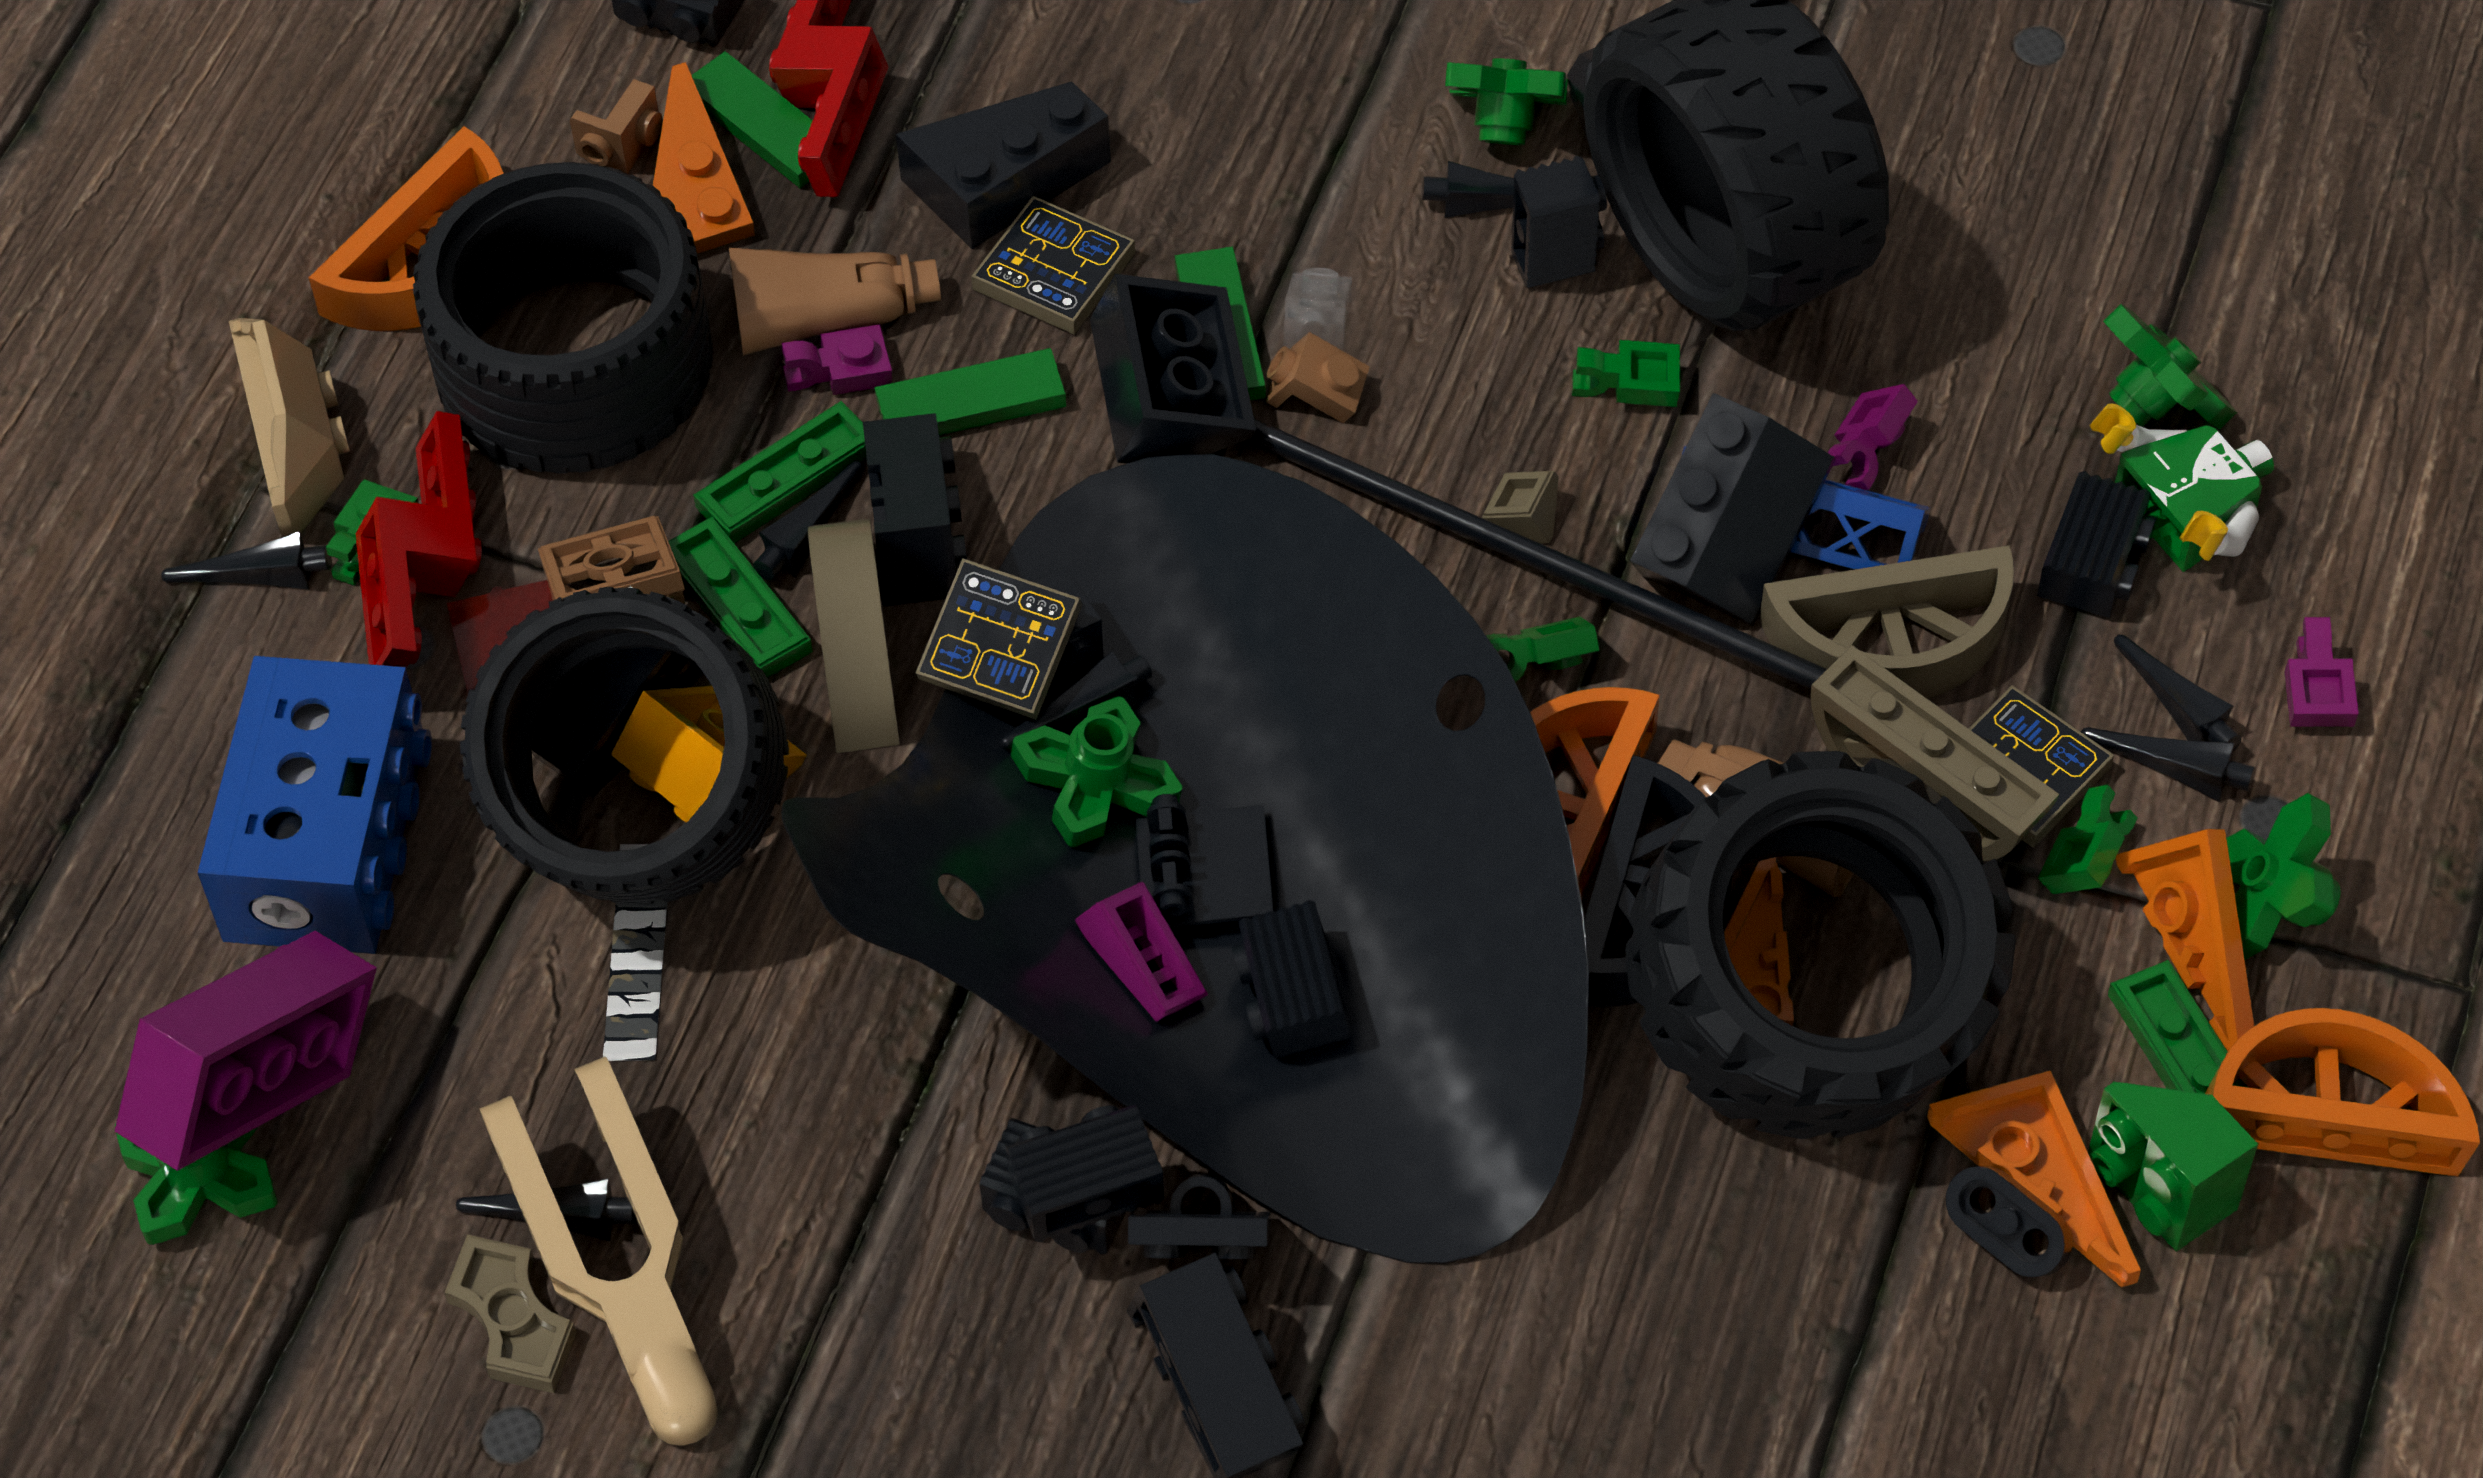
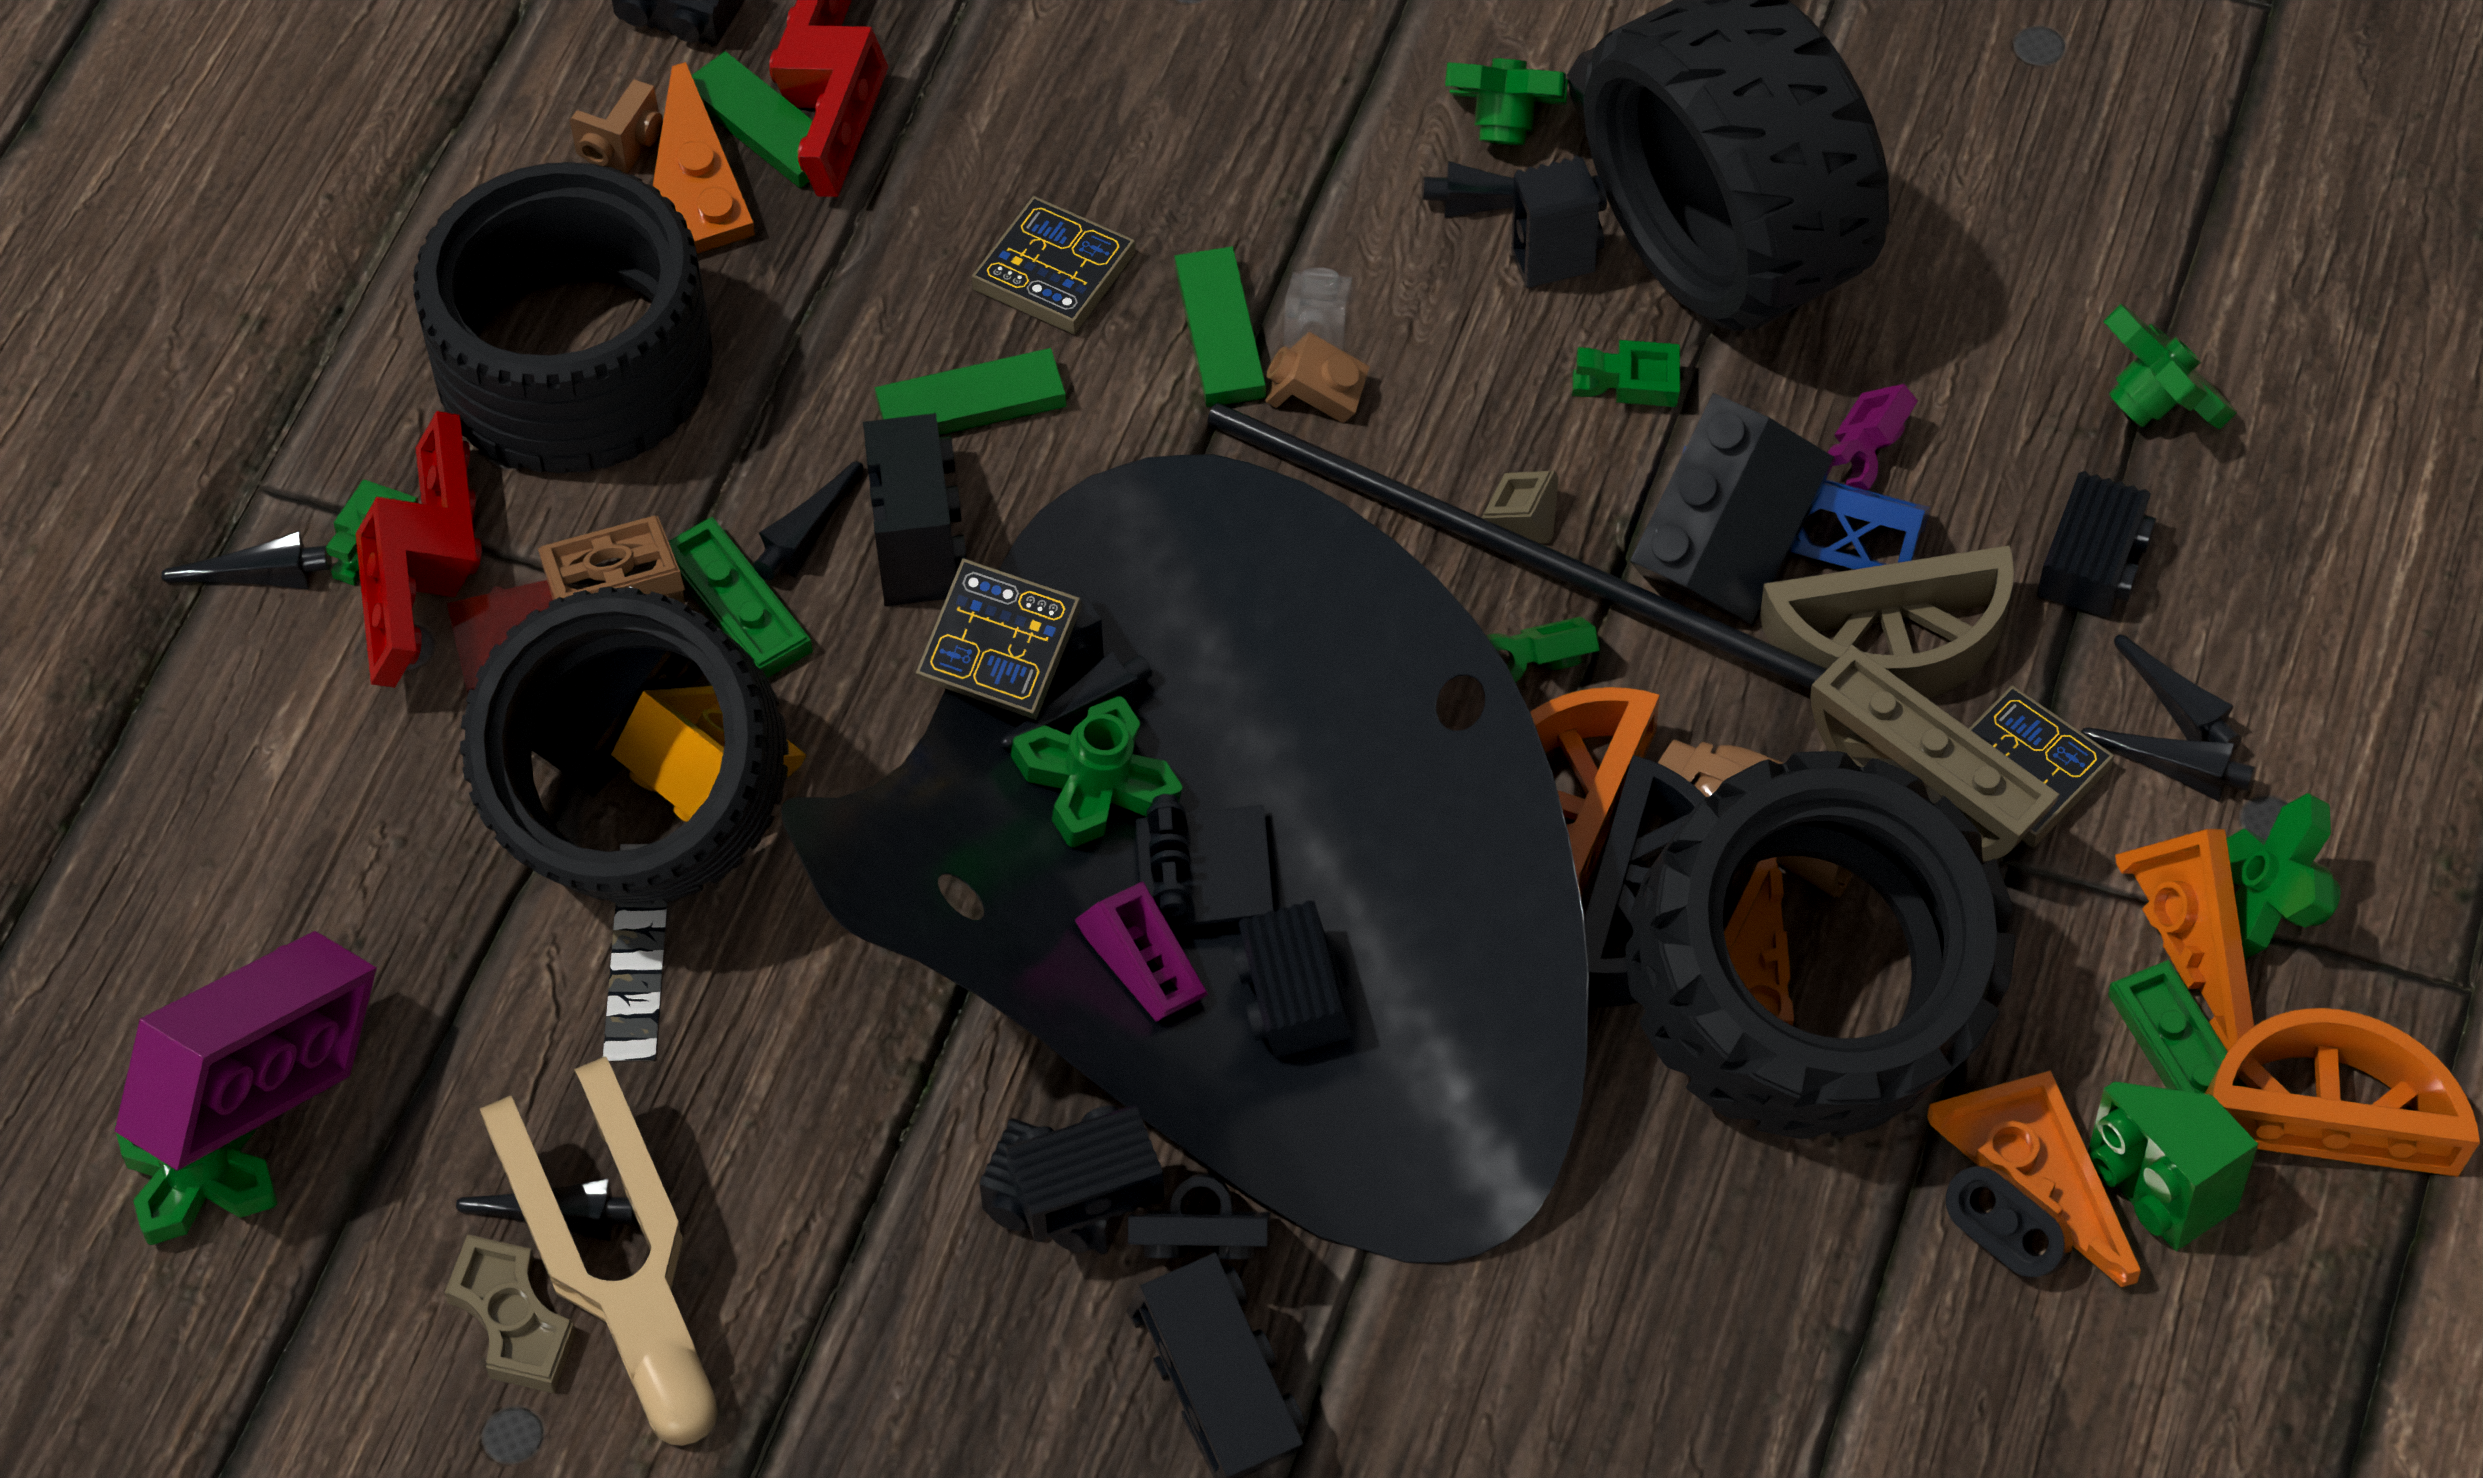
blue piece [198,656,432,954] -> none
tan wedge [229,318,350,537] -> none
orange window [309,126,503,331] -> none
green tile [693,401,867,544] -> none
medium nougat piece [729,248,941,356] -> none
magenta plate [782,324,892,395] -> none
dark tan window [808,518,900,753] -> none
black wedge [896,81,1111,249] -> none
black slope [1090,274,1256,463] -> none
green plate [2038,785,2138,894] -> none
torso [2089,403,2274,572] -> none
magenta plate [2284,617,2359,727] -> none

